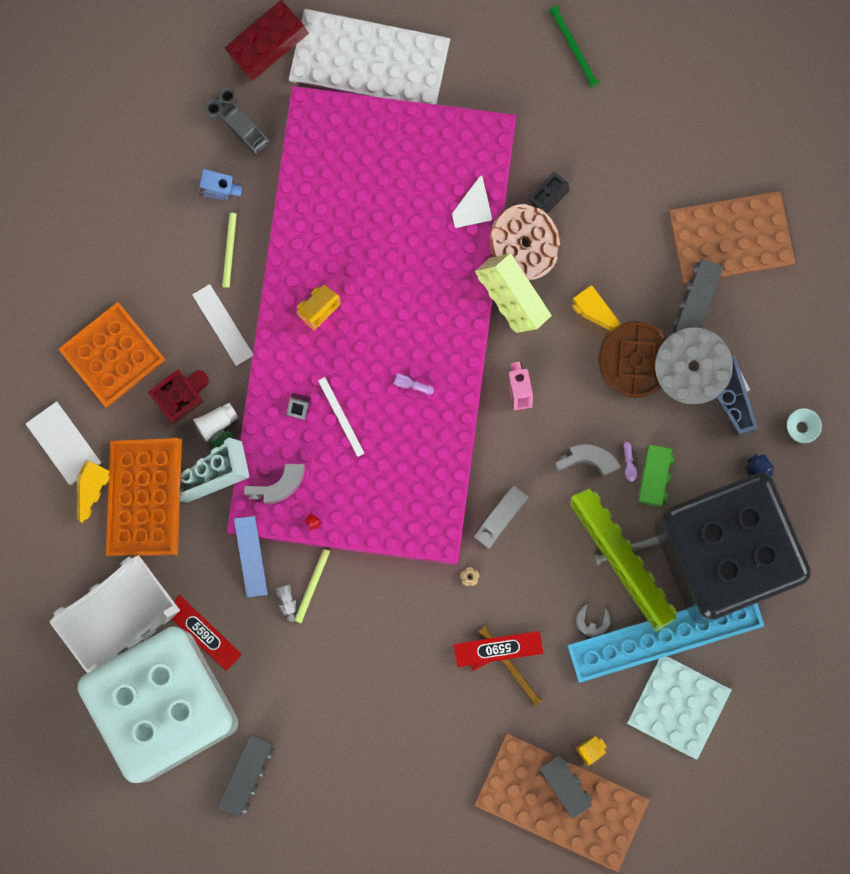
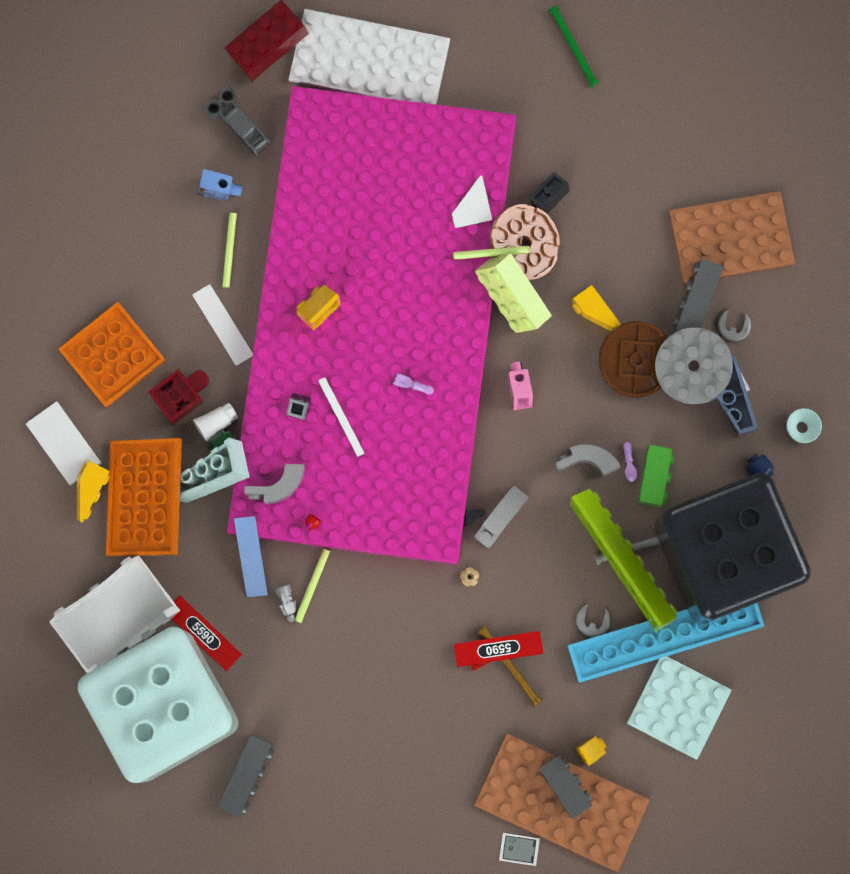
none -> yellowish green bar [454,246,530,260]
none -> black slope [466,510,485,527]
none -> sticker [499,833,540,866]
none -> light grey head [717,309,751,342]

